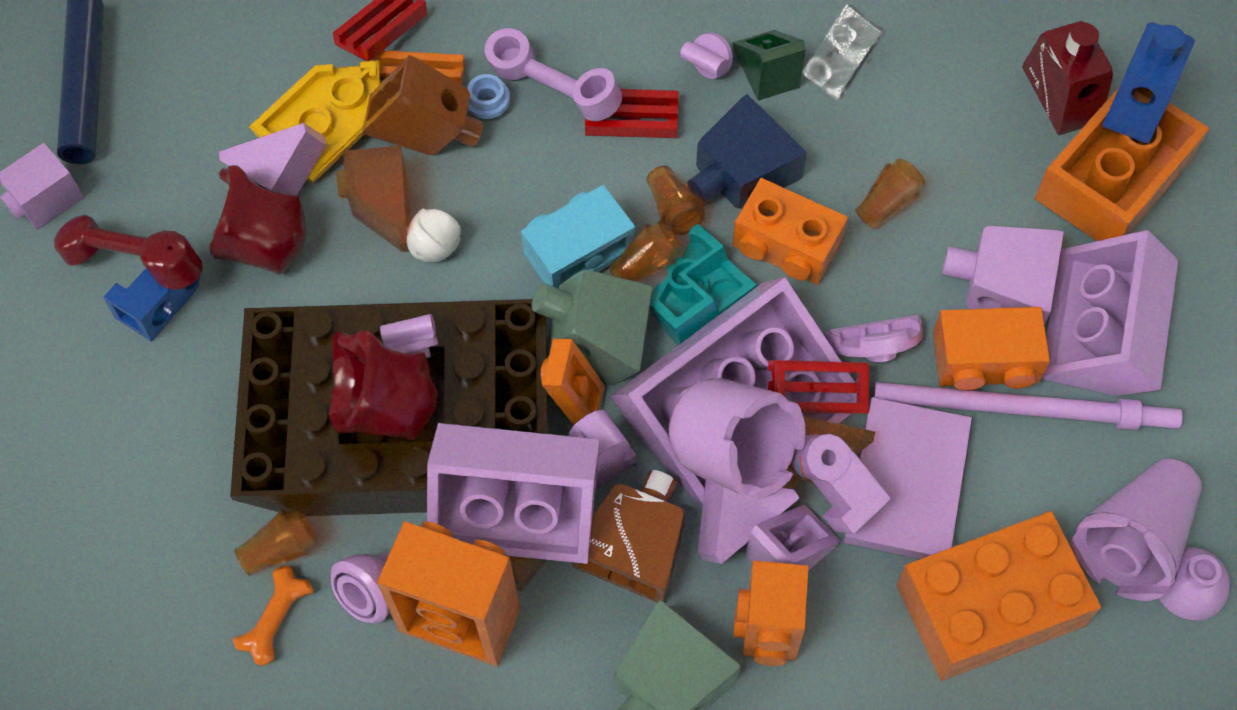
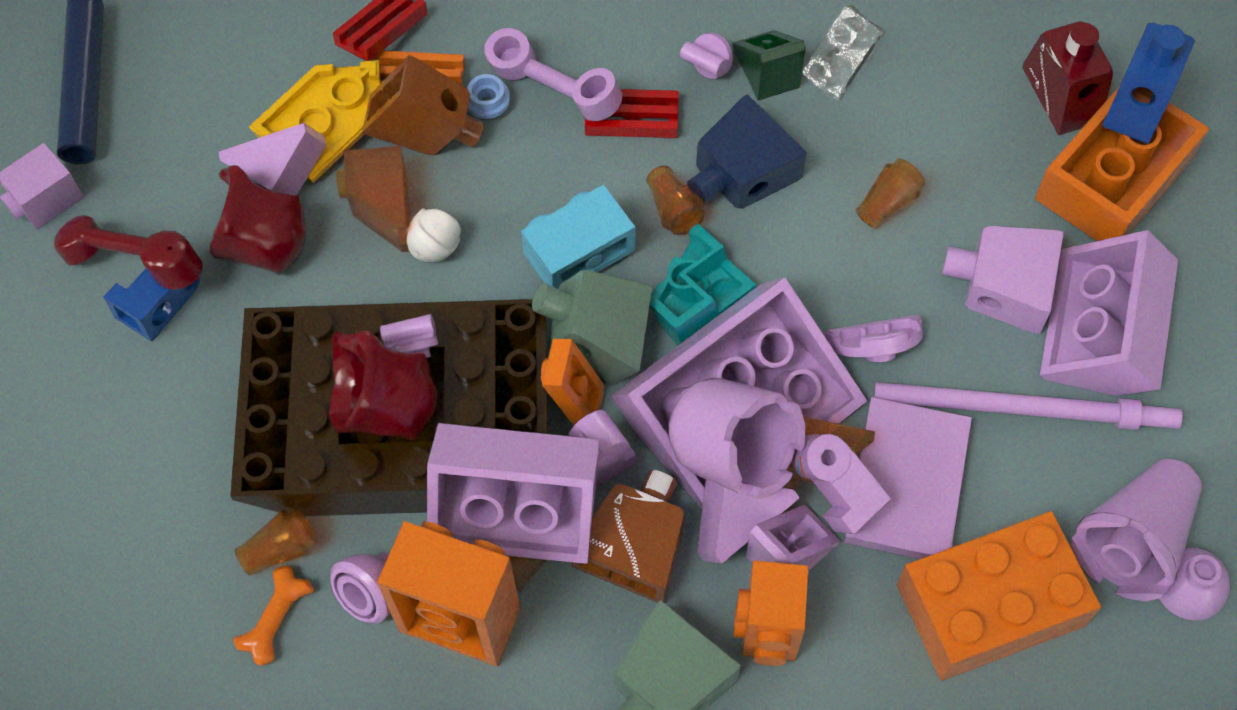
clear orange cone [609,221,683,282] -> none
orange brick [732,178,848,285] -> none
red tile [768,360,869,414] -> none
orange brick [932,307,1050,390] -> none

